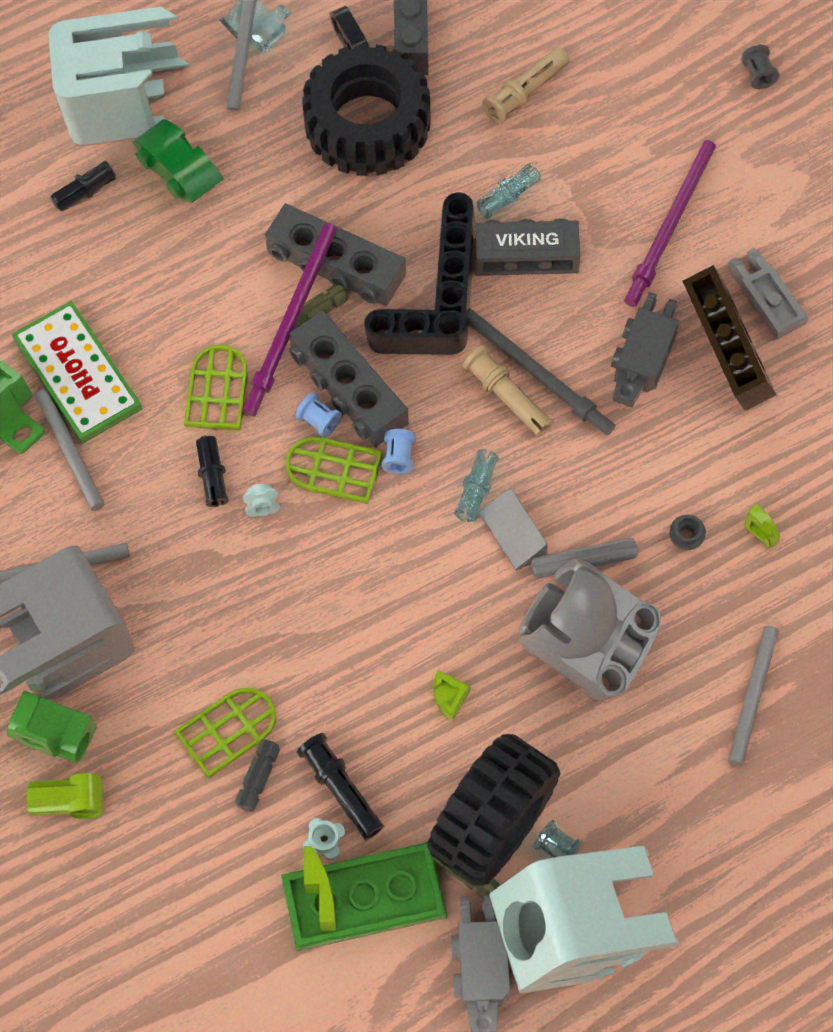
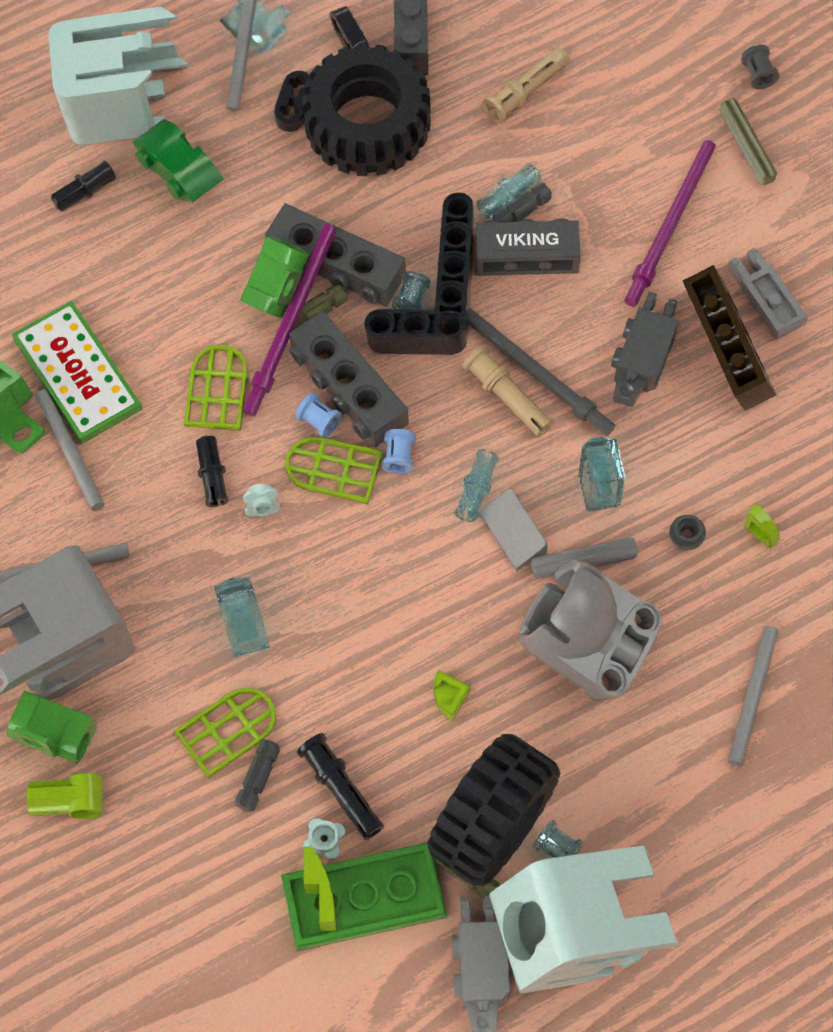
none -> clear light blue brick [214,576,270,658]
none -> bright green piece [240,237,310,318]
none -> black beam [274,71,310,132]
none -> clear light blue bush [392,271,431,310]
none -> dark grey axle [492,182,552,222]
none -> clear light blue brick [578,437,625,512]
none -> olive axle [720,98,777,185]

